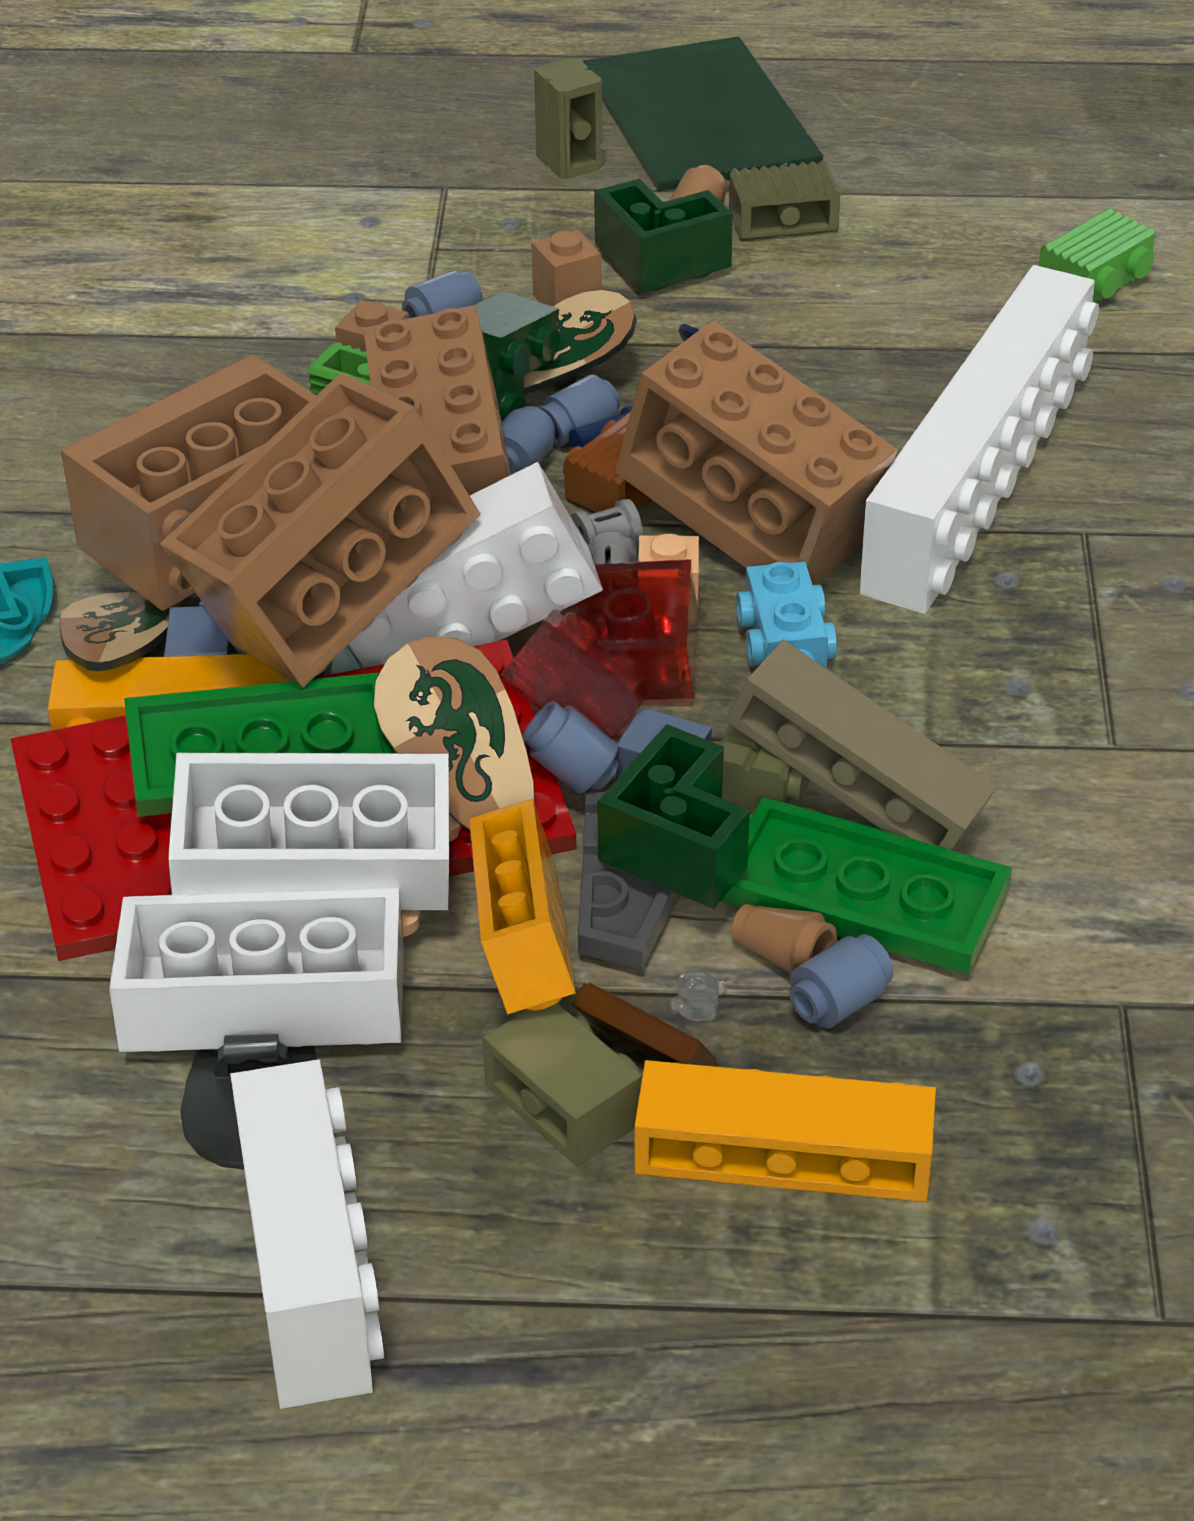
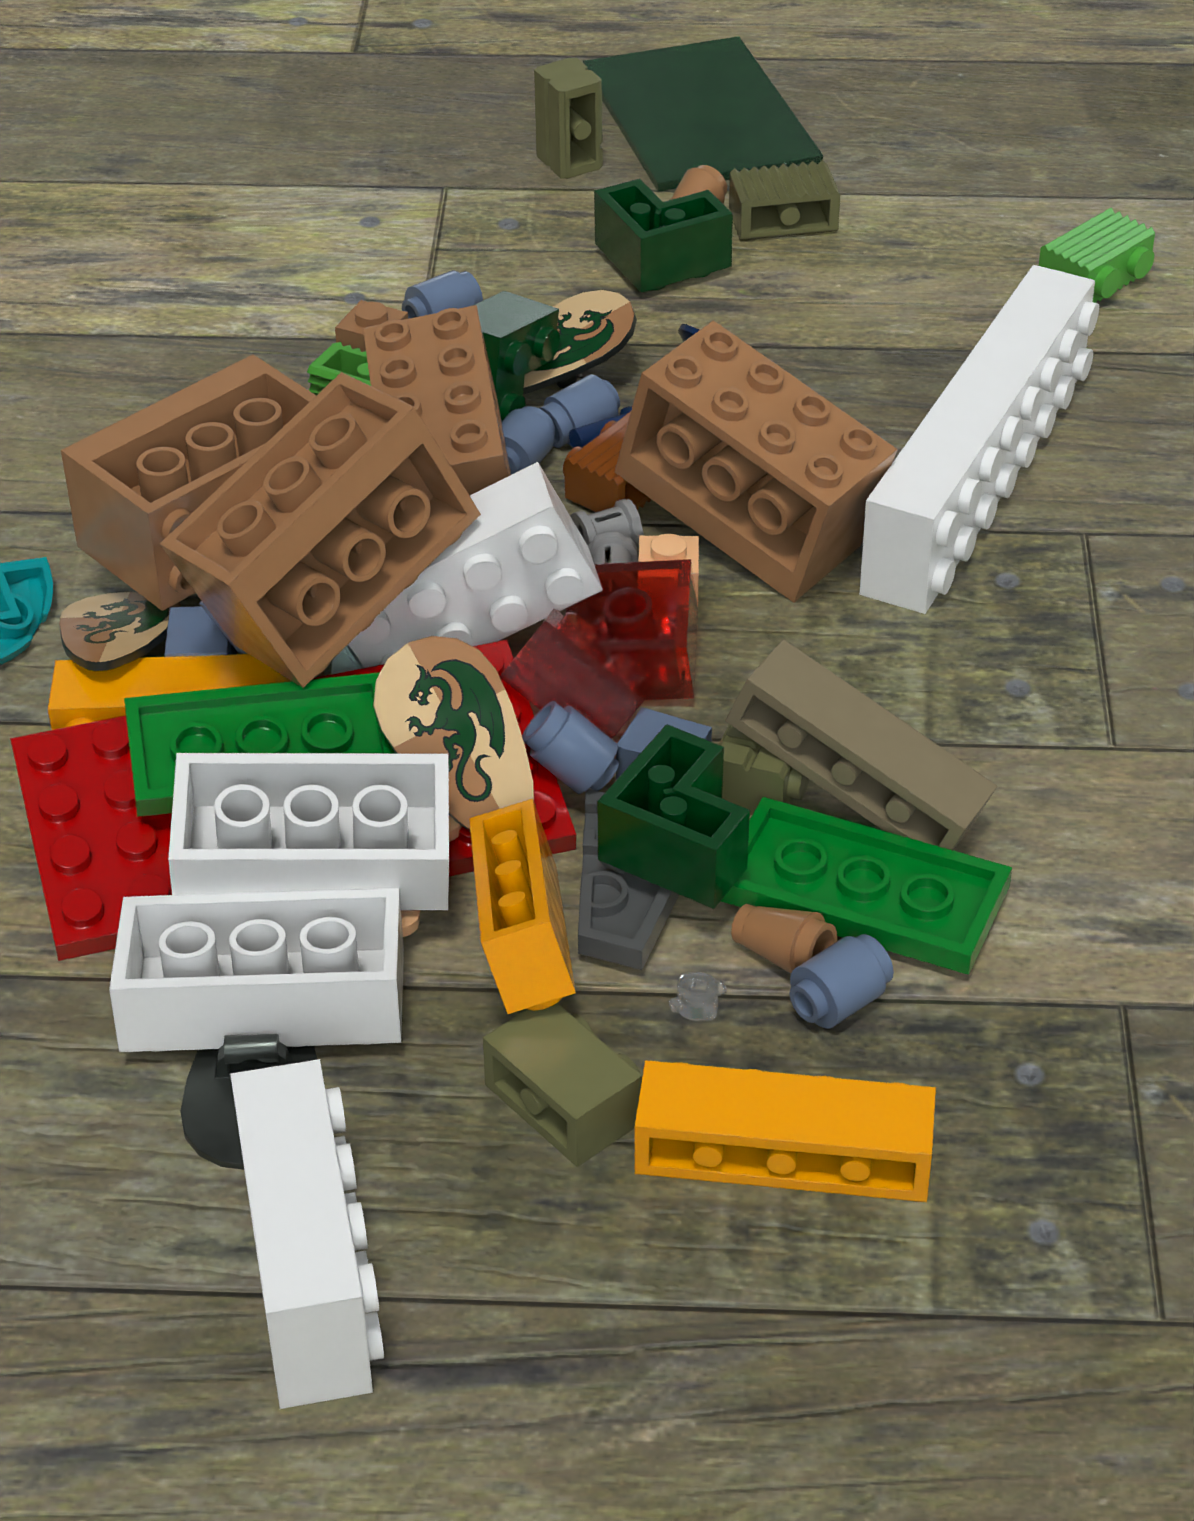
medium nougat brick [531,229,602,307] -> none
reddish brown tile [571,982,719,1067] -> none
medium azure brick [736,561,837,668] -> none

